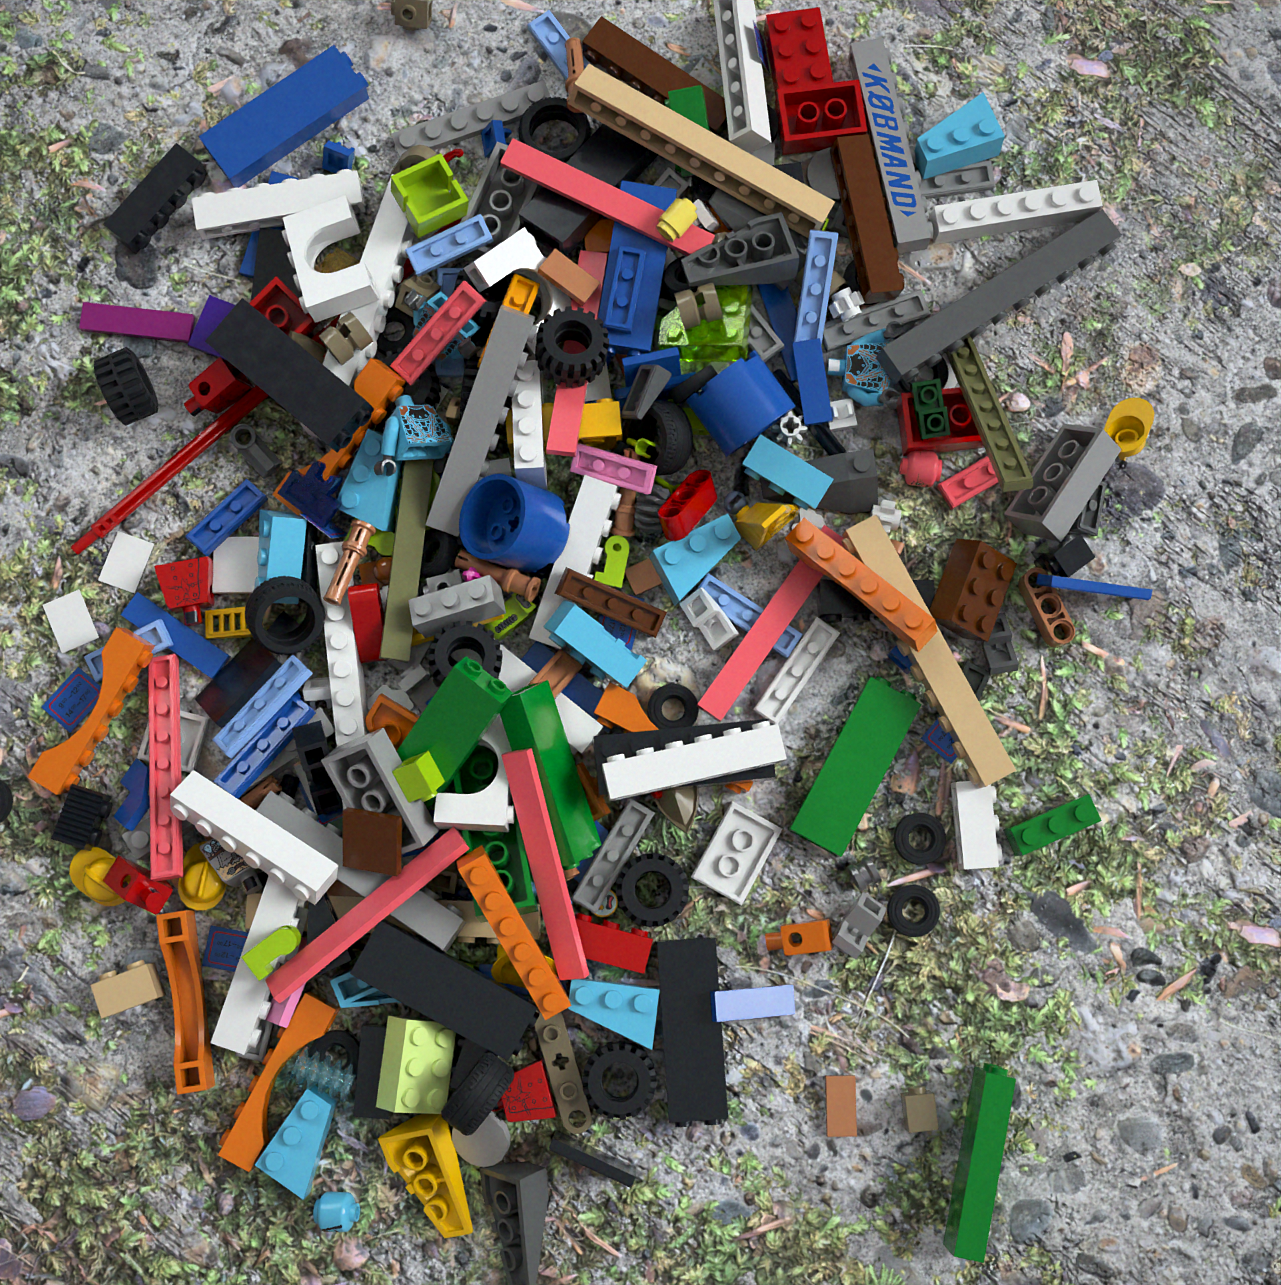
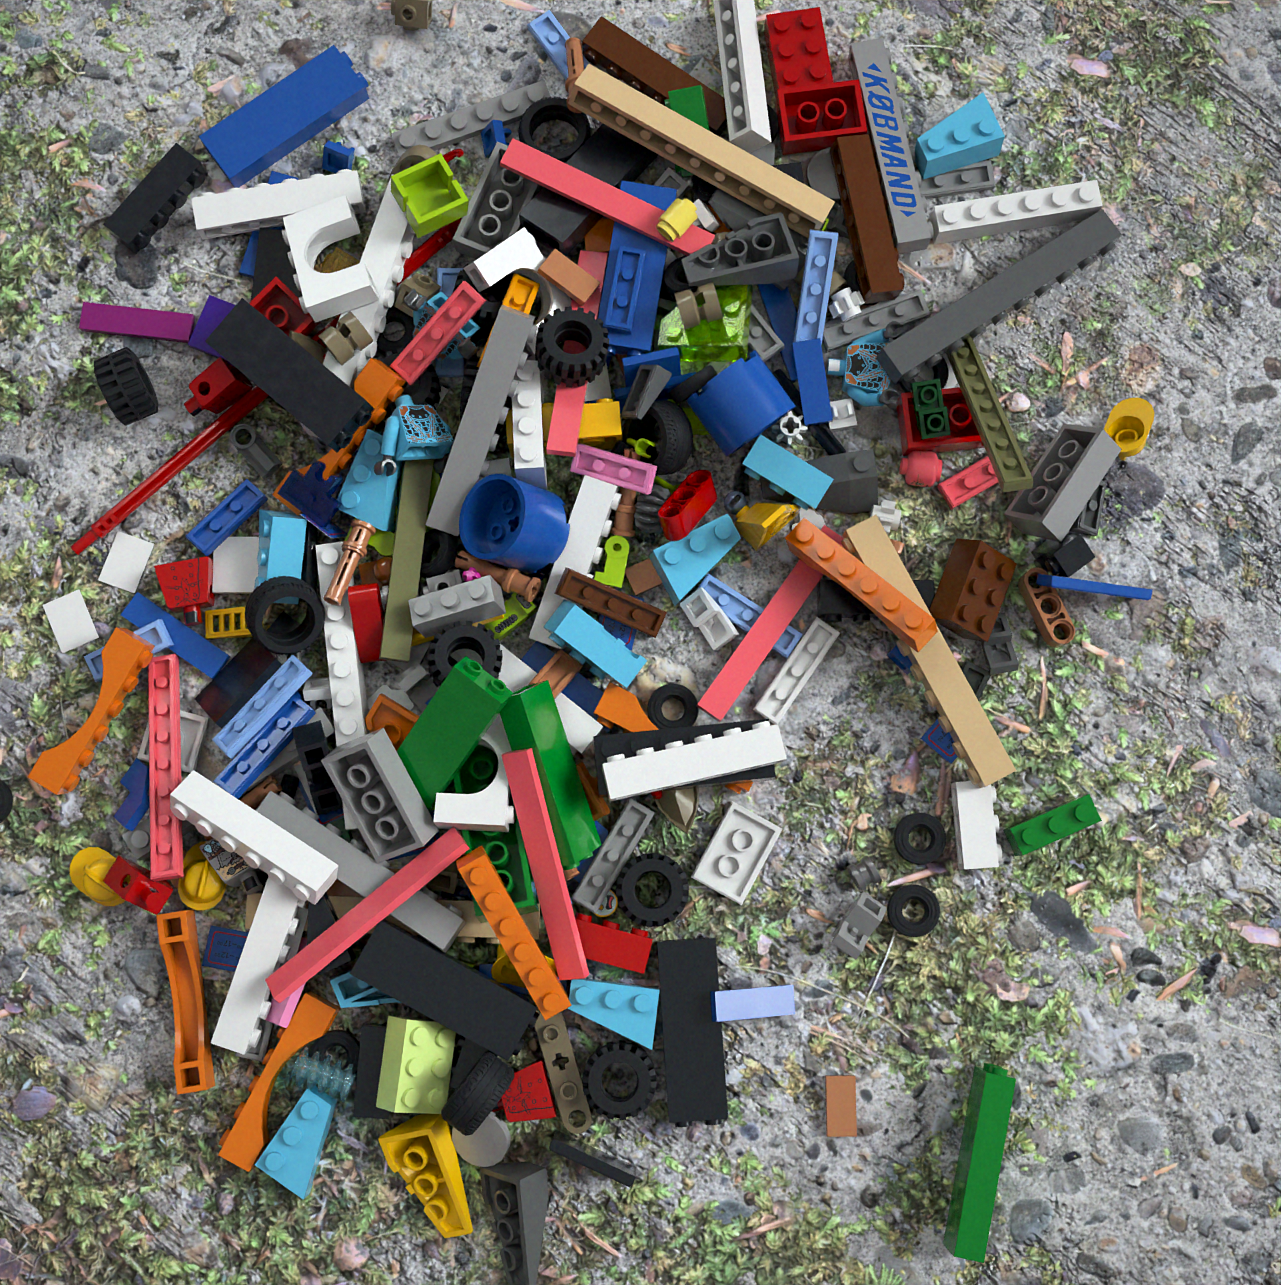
blue sticker [42,667,101,733] -> none
black brick [51,784,113,851] -> none
tan brick [90,960,166,1019] -> none
lime leg [241,925,301,981] -> none
medium azure head [313,1192,360,1232] -> none
reddish brown tile [343,807,402,876] -> none
lime brick [392,750,445,803] -> none
light blue tile [405,214,494,277] -> none
tan tile [445,397,461,426] -> none
blue sticker [752,19,771,76] -> none
orange torso [765,918,834,956] -> none
green brick [788,676,922,857] -> none
dark tan brick [900,1086,939,1133] -> none

